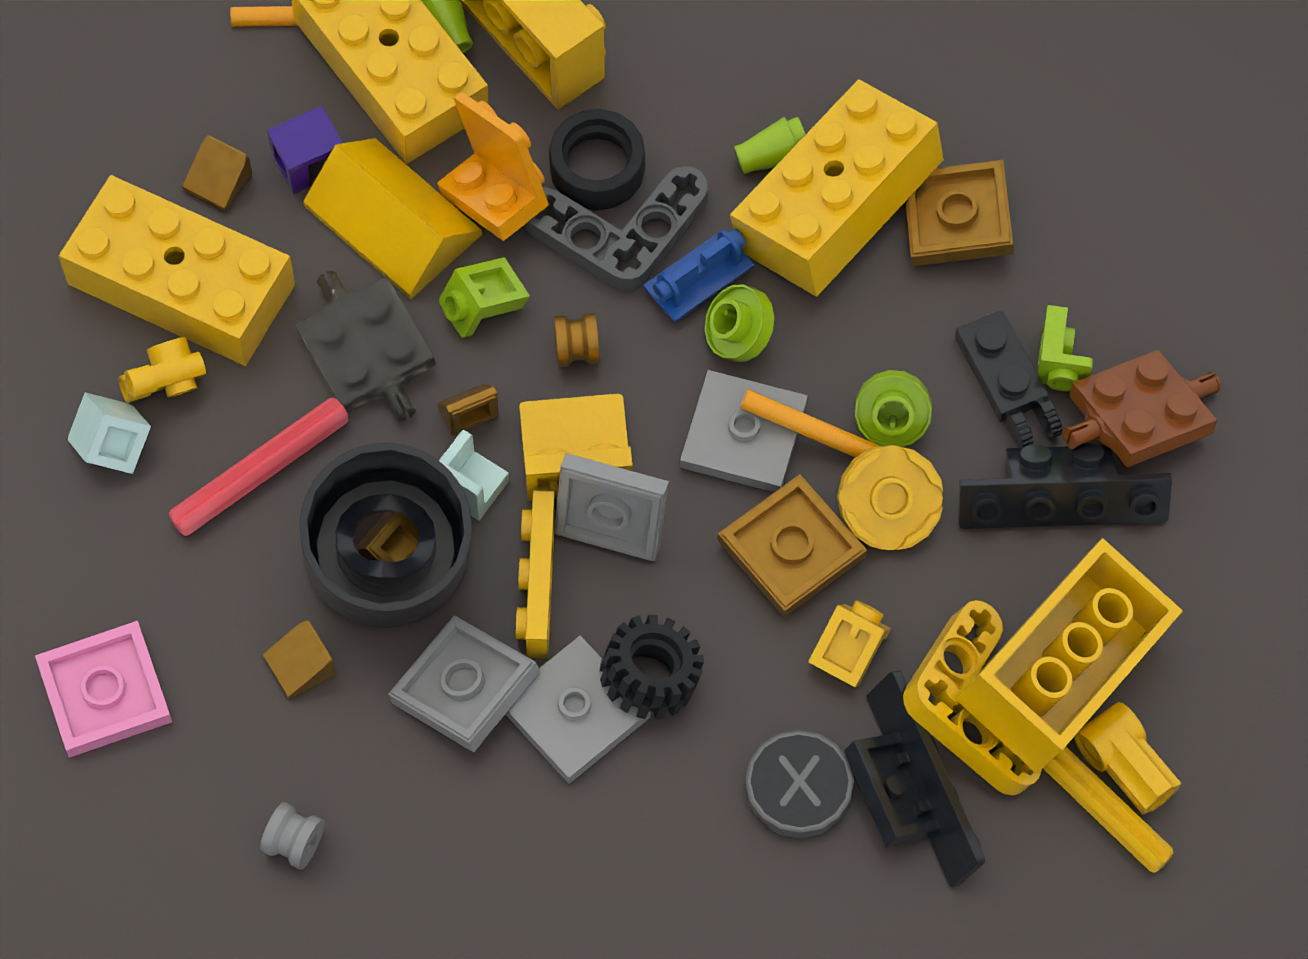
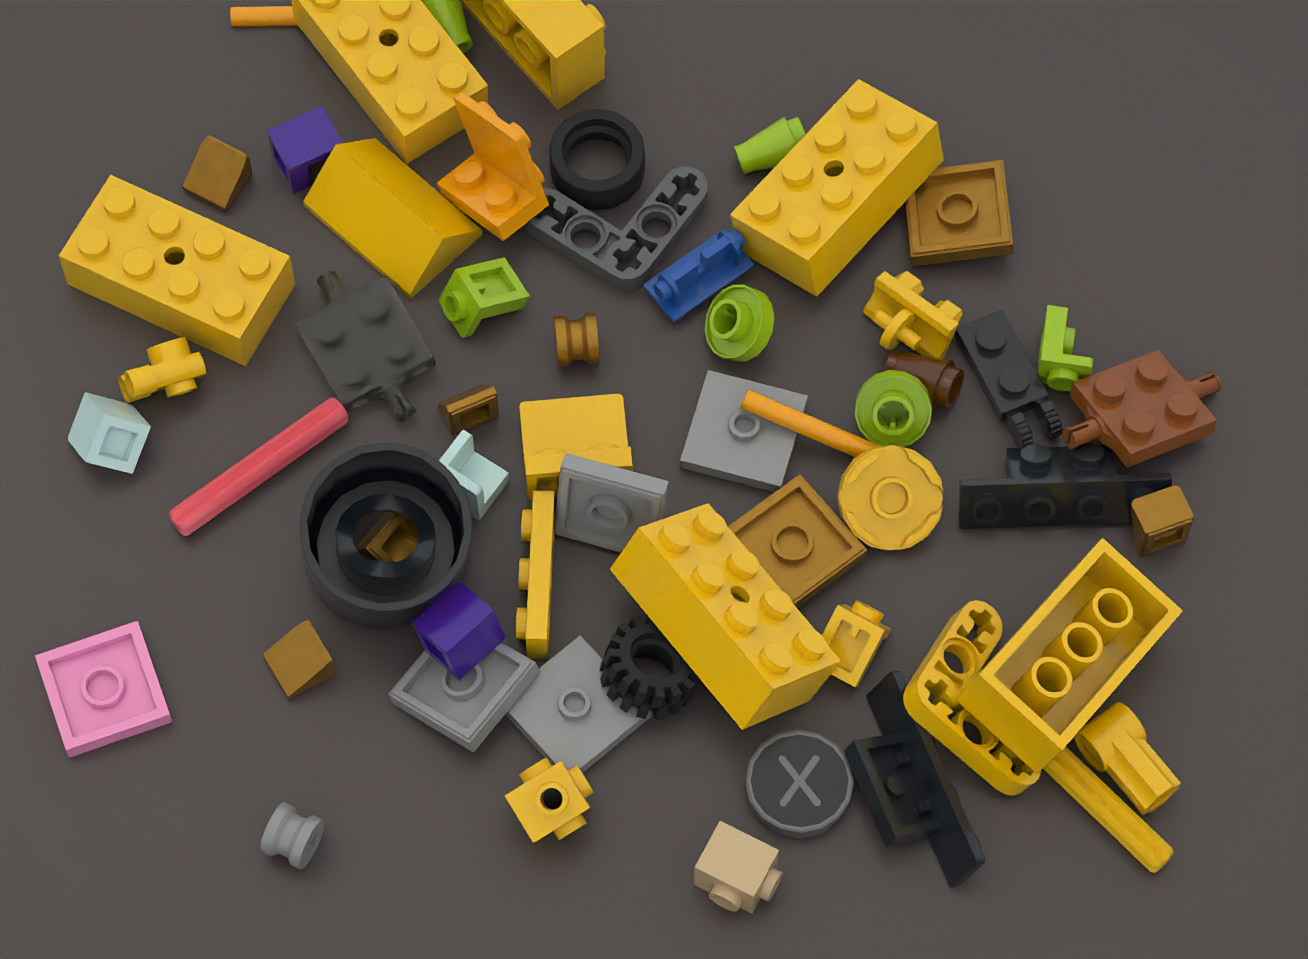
none -> dark purple panel [411,582,505,680]
none -> yellow brick [505,757,594,843]
none -> yellow brick [610,503,841,730]
none -> tan brick [694,821,783,914]
none -> yellow hips [863,271,963,359]
none -> reddish brown cone [883,350,964,409]
none -> pearl gold slope [1131,486,1194,556]

